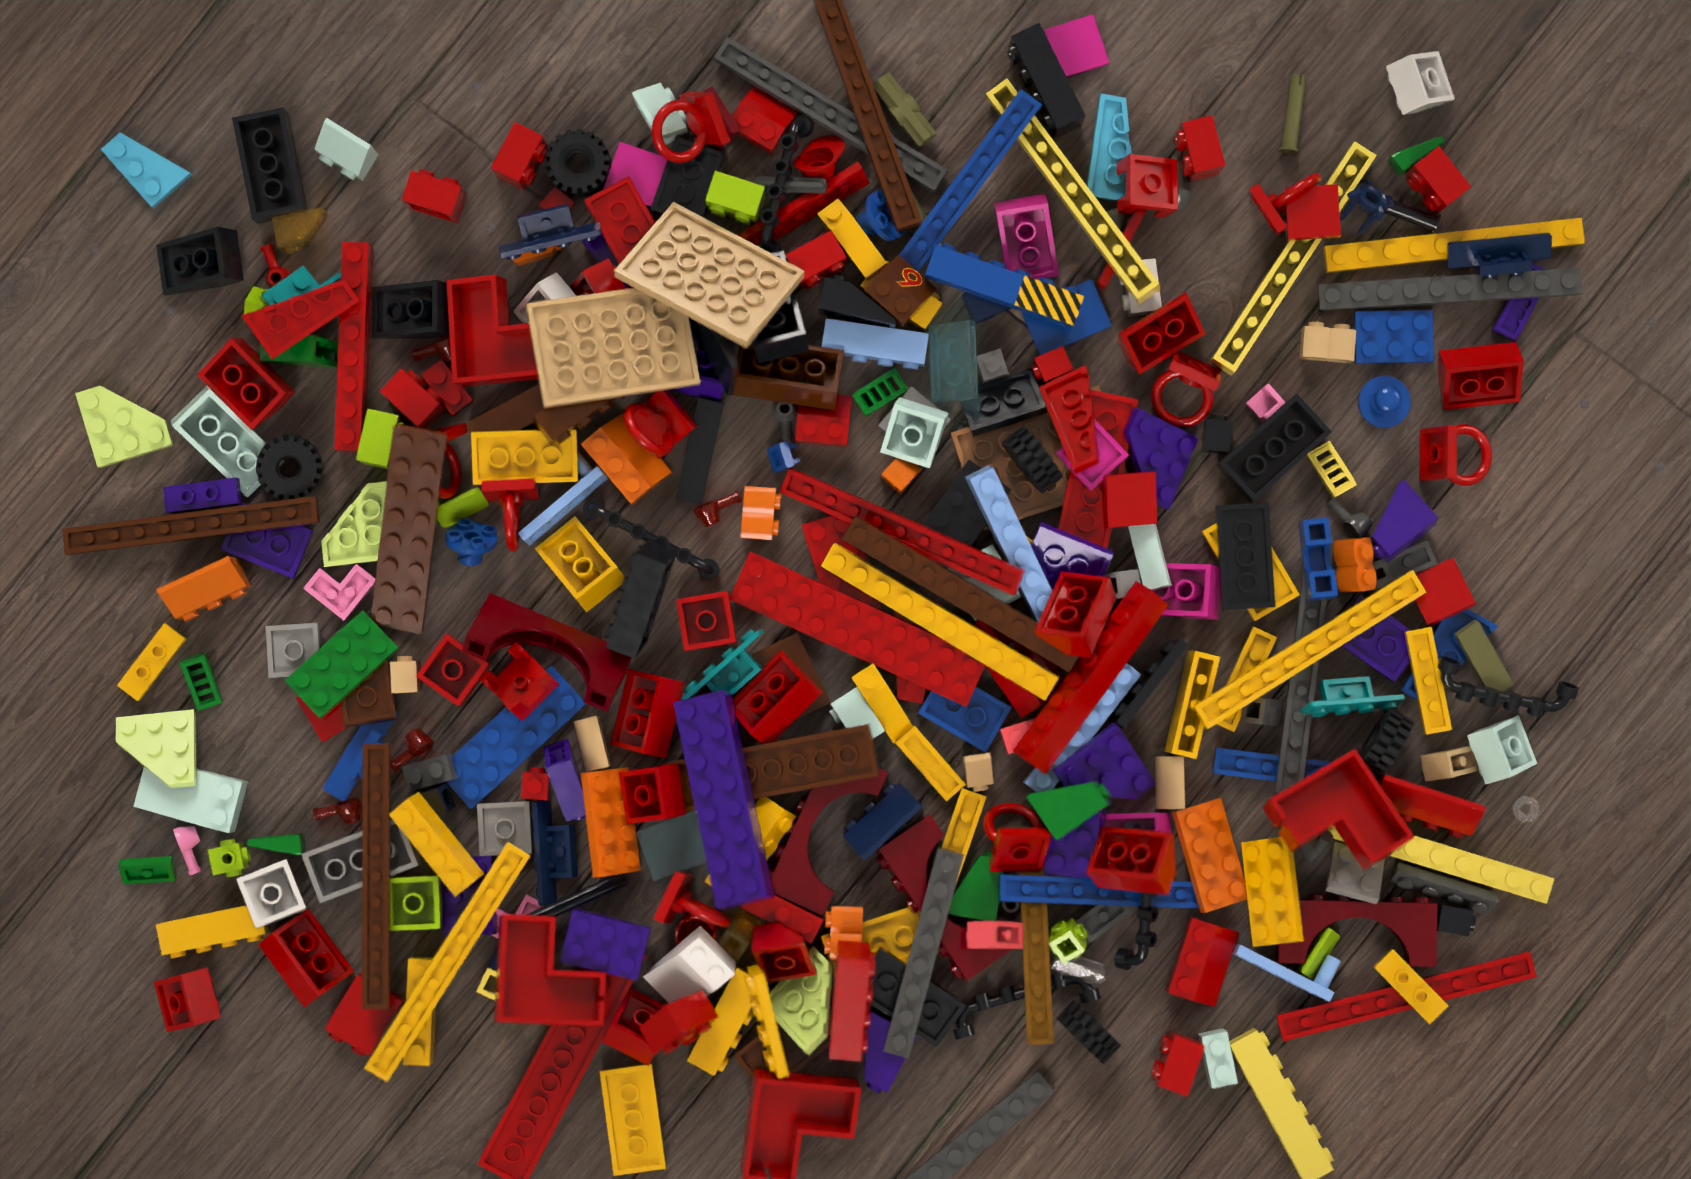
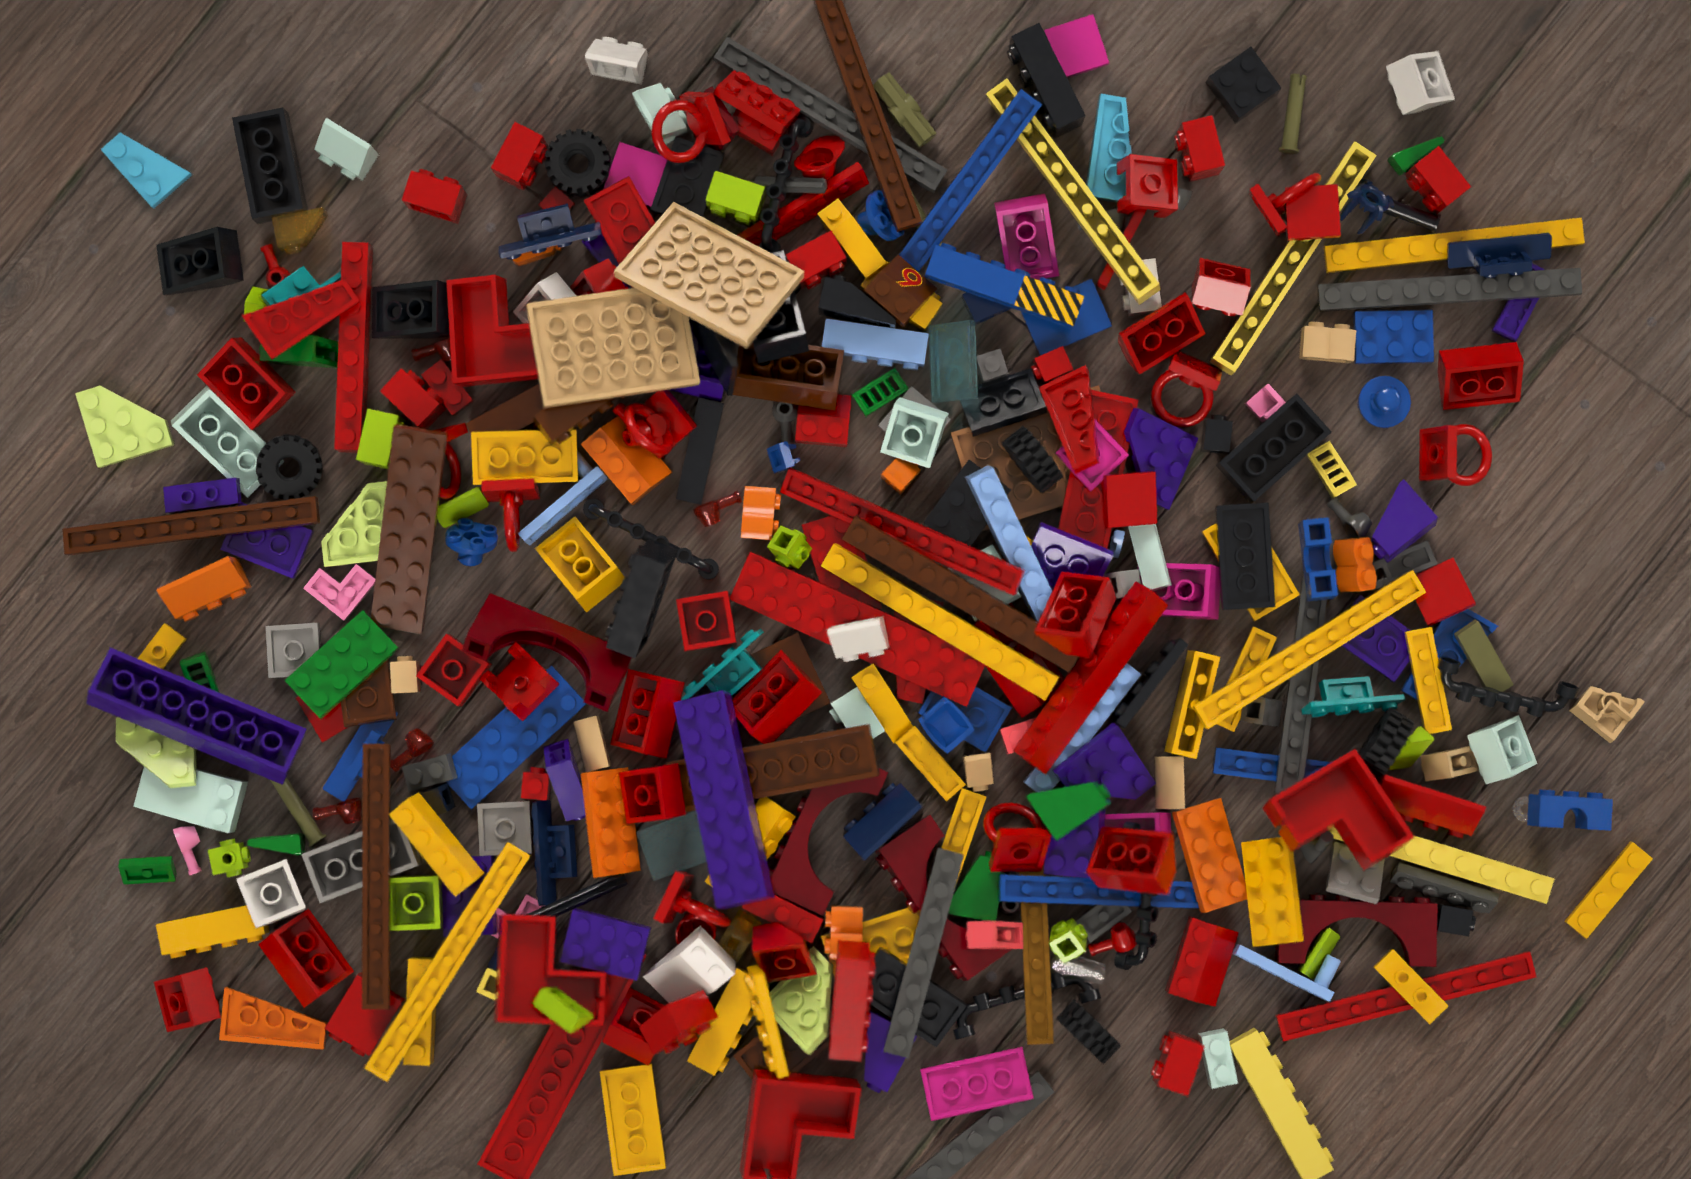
none -> dark purple brick [86,648,307,785]
none -> orange wing [219,987,328,1049]
none -> olive pin [270,777,327,847]
none -> lime slope [533,987,594,1033]
none -> white slope [585,37,648,84]
none -> red bar [613,403,652,446]
none -> red plate [713,70,801,134]
none -> lime brick [767,525,812,570]
none -> white slope [827,616,890,662]
none -> blue piece [918,696,974,754]
none -> dark pink tile [920,1047,1034,1121]
none -> red bar [1088,922,1137,957]
none -> light blue tile [1109,530,1125,558]
none -> brick [1192,258,1251,316]
none -> black brick [1206,47,1281,124]
none -> lime slope [1388,726,1434,770]
none -> blue arch [1527,789,1613,831]
none -> yellow plate [1564,841,1653,939]
none -> tan slope [1569,686,1645,743]

